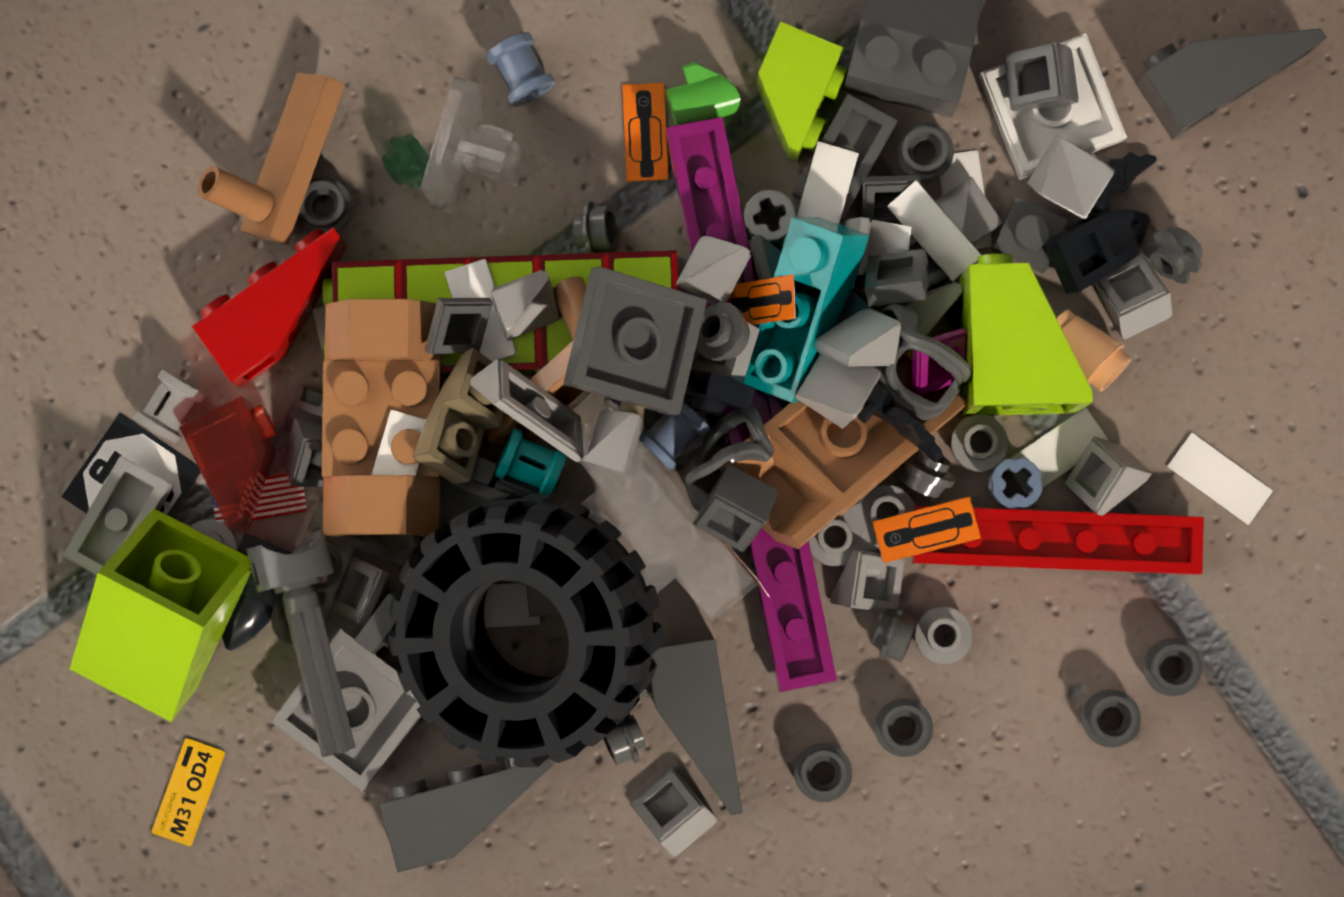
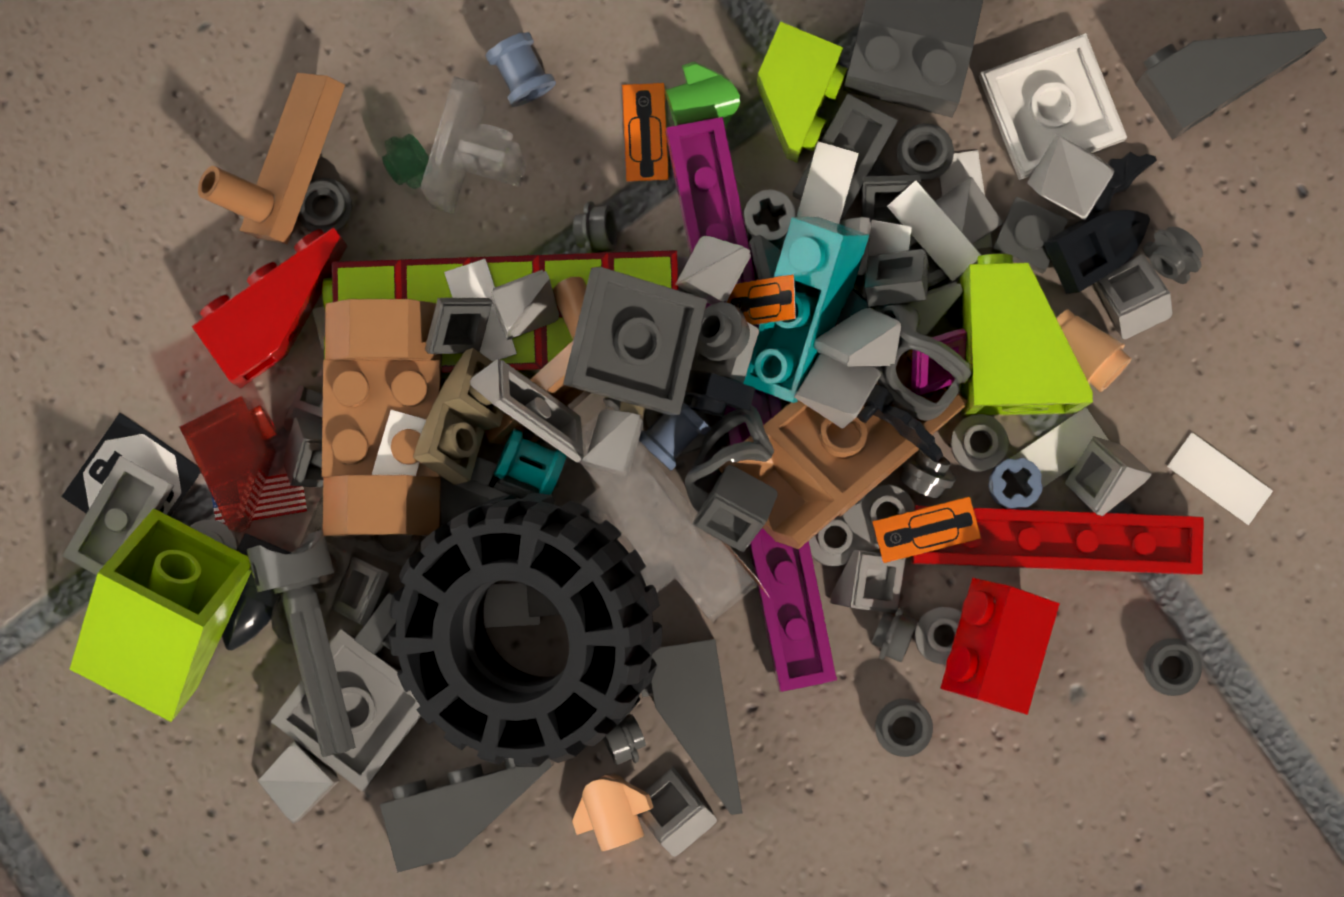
light grey bush [132,370,206,444] -> none
yellow sticker [152,738,225,846] -> none
dark grey plate [794,744,852,802] -> none
dark grey slope [1004,42,1079,111] -> none
dark grey plate [1082,689,1141,748] -> none
none -> light grey slope [258,741,340,824]
none -> light nougat piece [572,774,654,851]
none -> red brick [940,577,1060,715]

